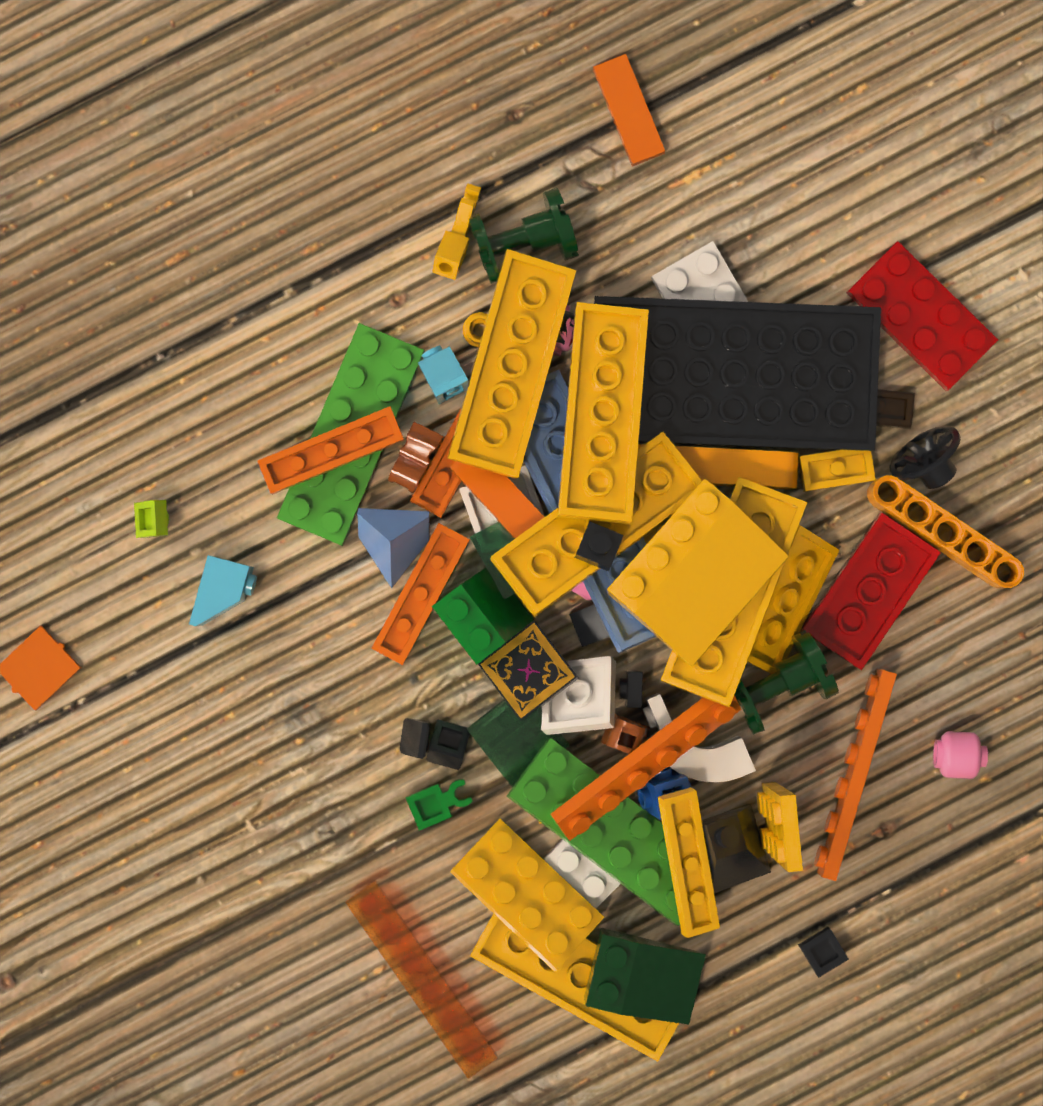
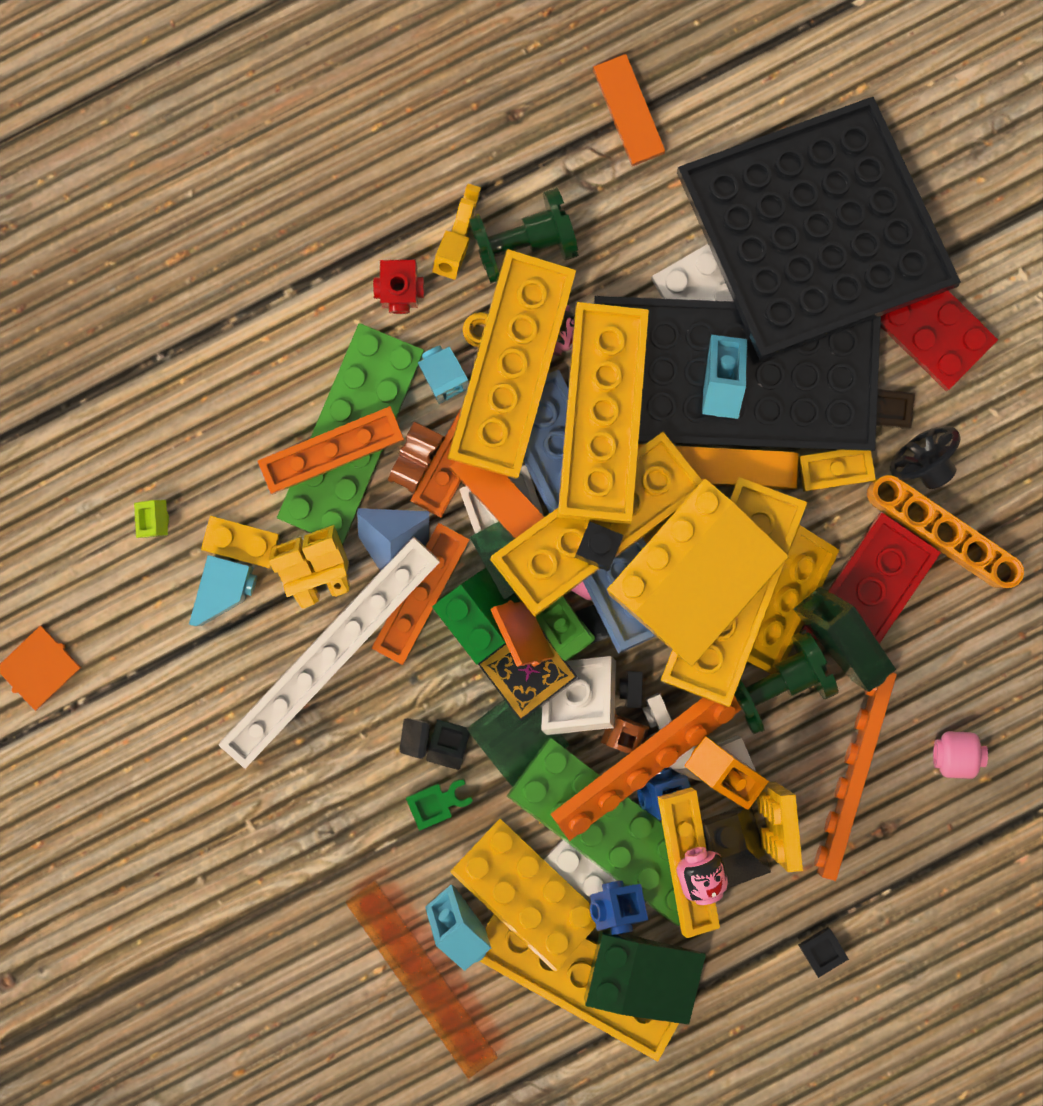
none -> yellow plate [201,516,280,569]
none -> white plate [219,536,440,769]
none -> yellow hips [268,525,350,608]
none -> red brick [373,260,424,314]
none -> medium azure slope [425,884,491,971]
none -> orange piece [490,600,554,667]
none -> bright green slope [536,597,595,661]
none -> blue brick [590,880,648,935]
none -> head [676,847,729,905]
none -> black plate [677,97,961,361]
none -> light orange slope [684,736,769,810]
none -> medium azure slope [702,334,747,419]
none -> clear green slope [794,586,896,692]

